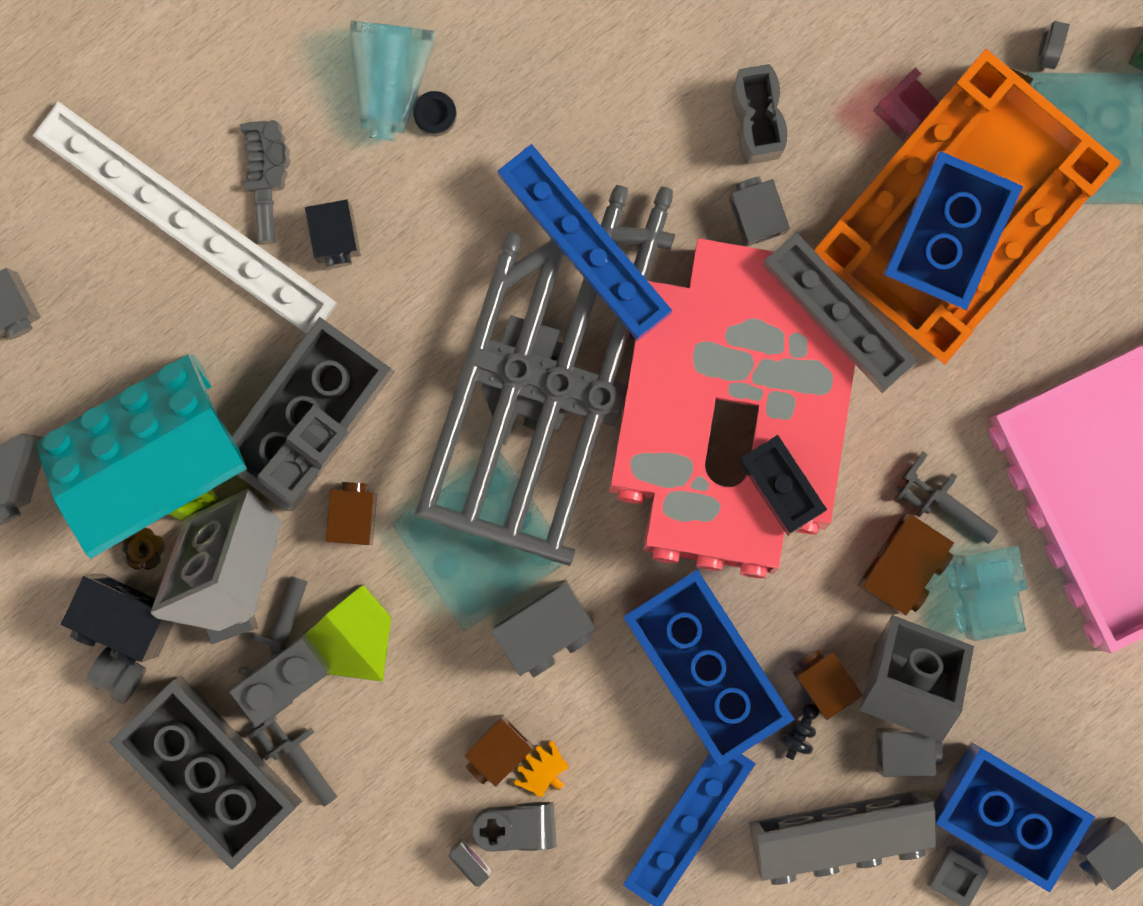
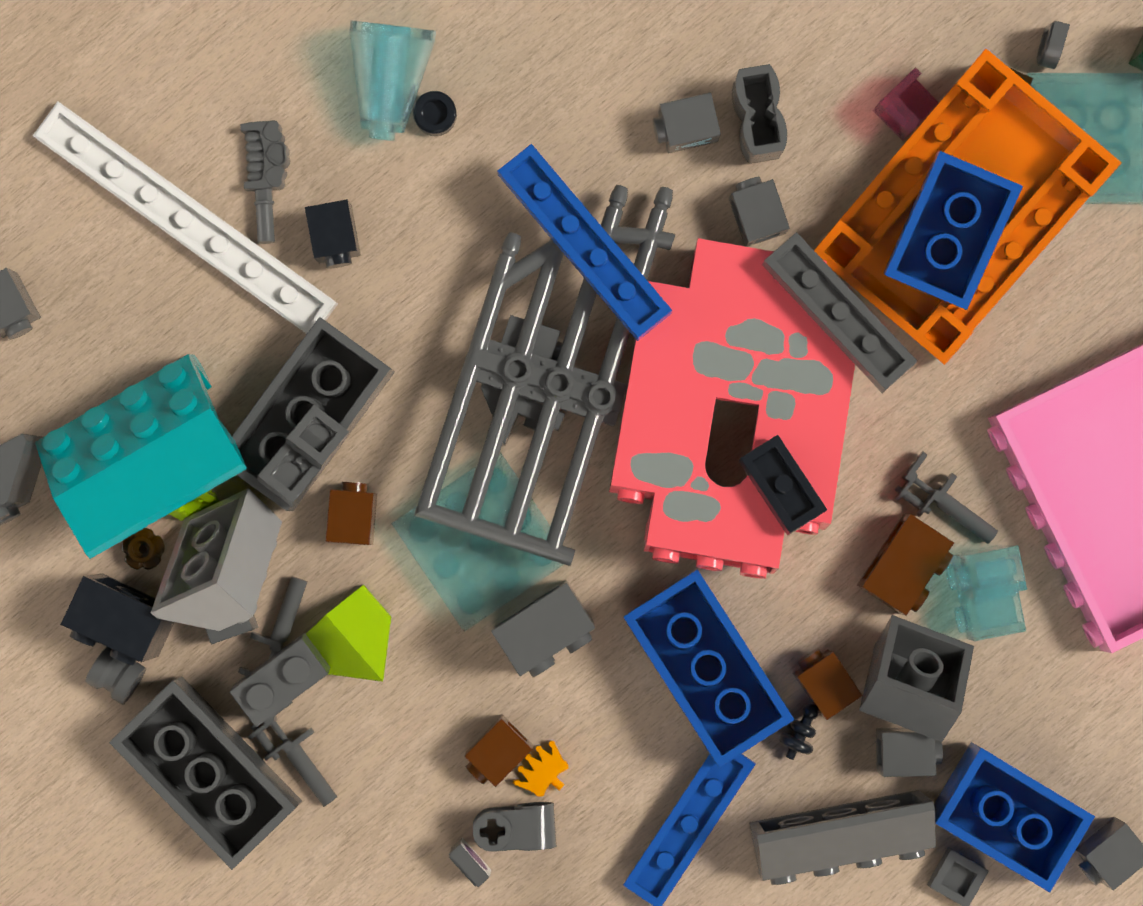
none -> dark grey brick [653,92,721,154]

